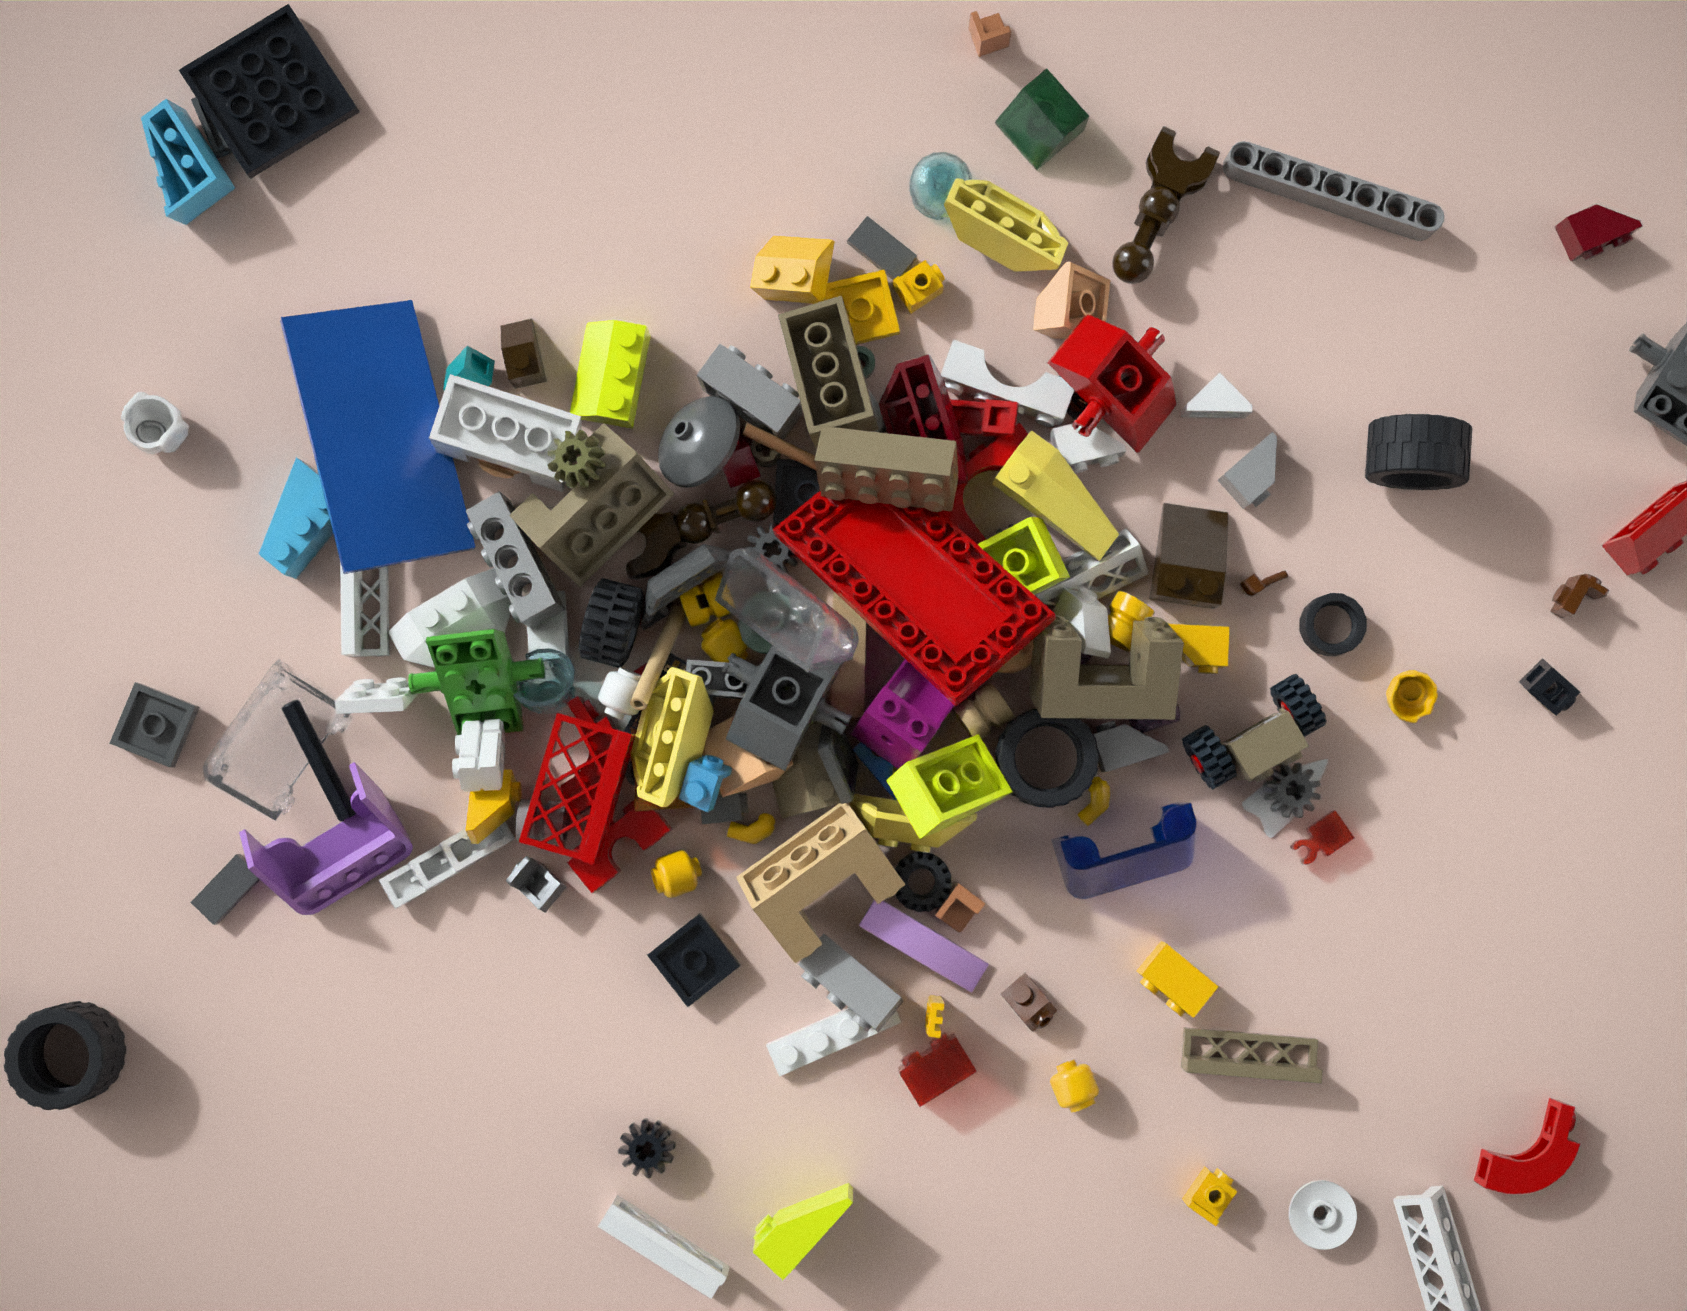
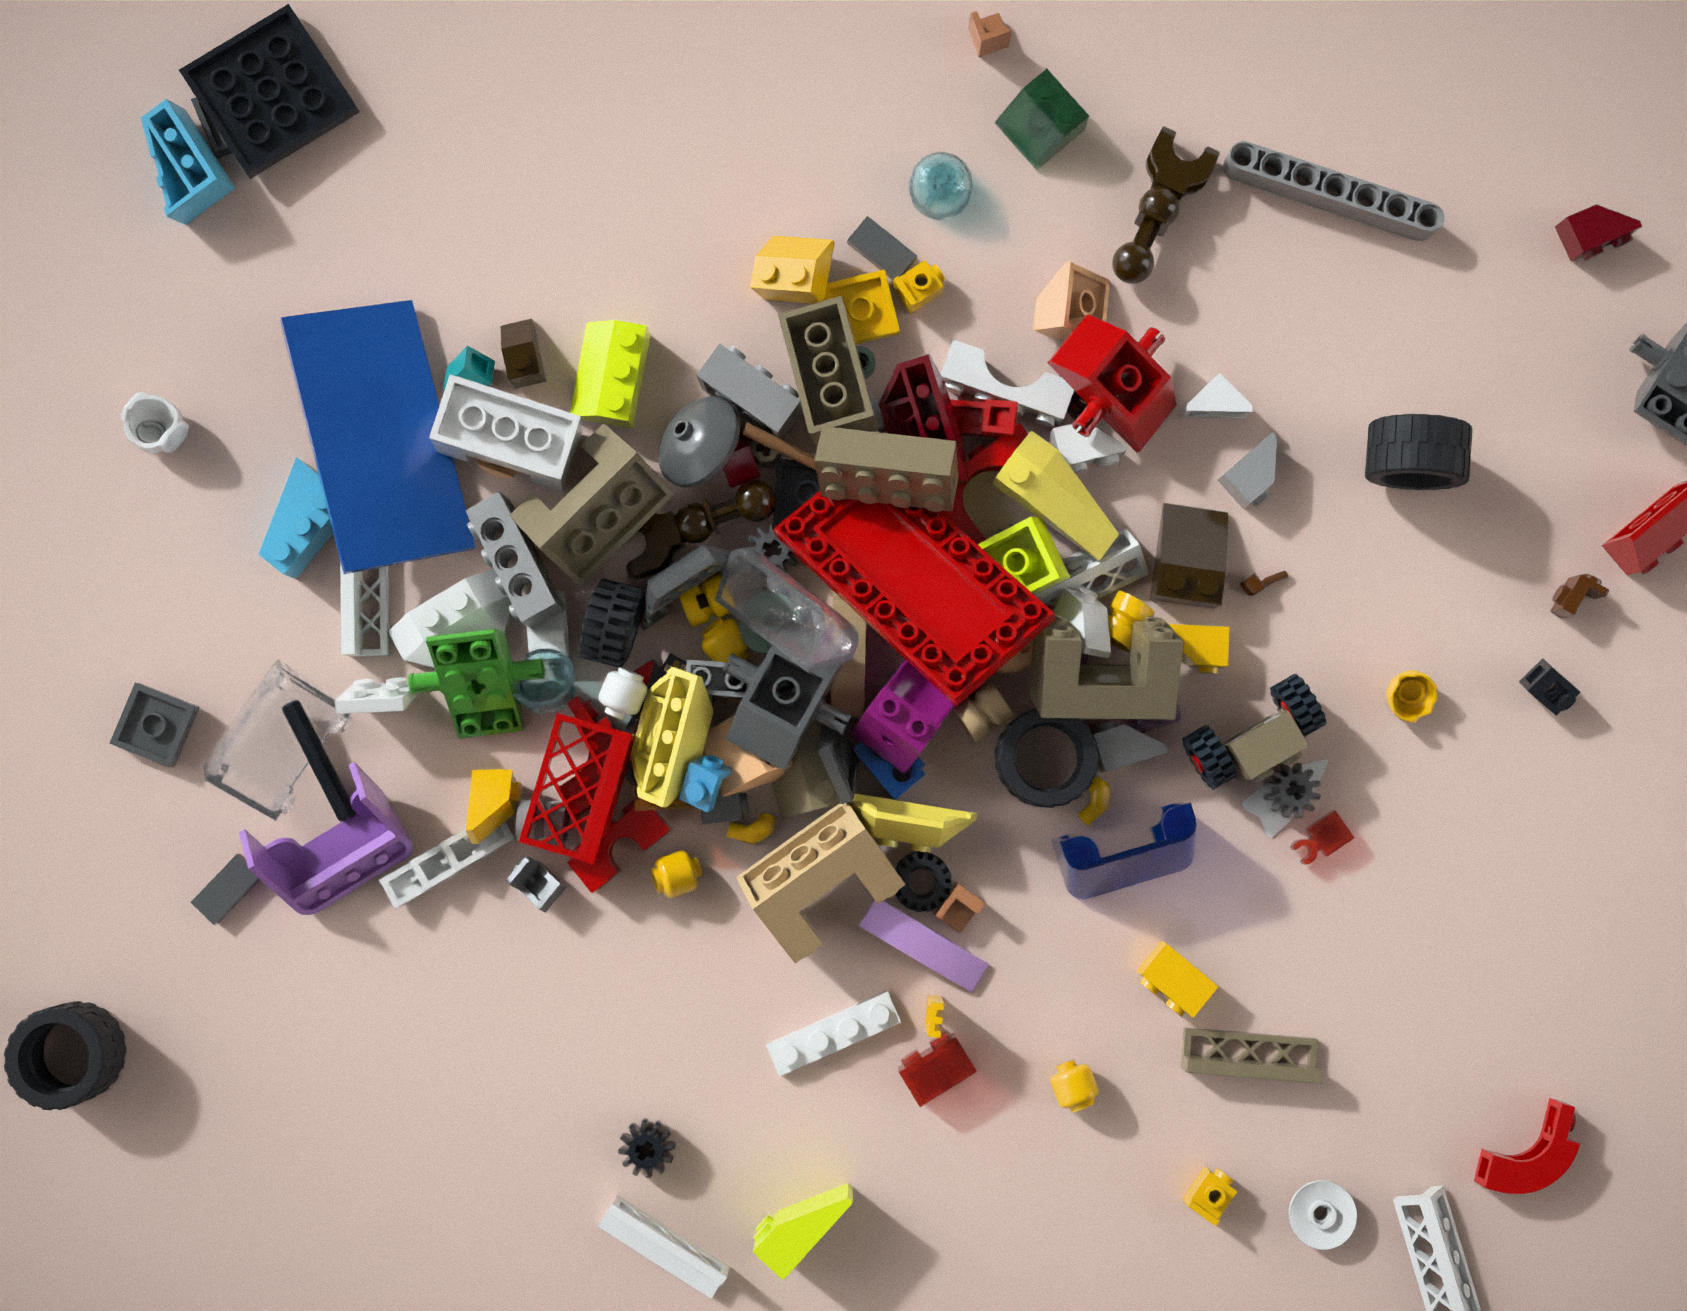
white brick [452,719,506,792] -> none
olive gear [547,430,606,489] -> none
tan piece [630,606,686,710] -> none
black plate [647,913,741,1007] -> none
light grey brick [798,933,903,1032] -> none
neon yellow slope [886,734,1013,839] -> none
light yellow wedge [944,178,1068,272] -> none
bracket [1001,972,1057,1032] -> none
black tyre [1299,593,1367,656] -> none

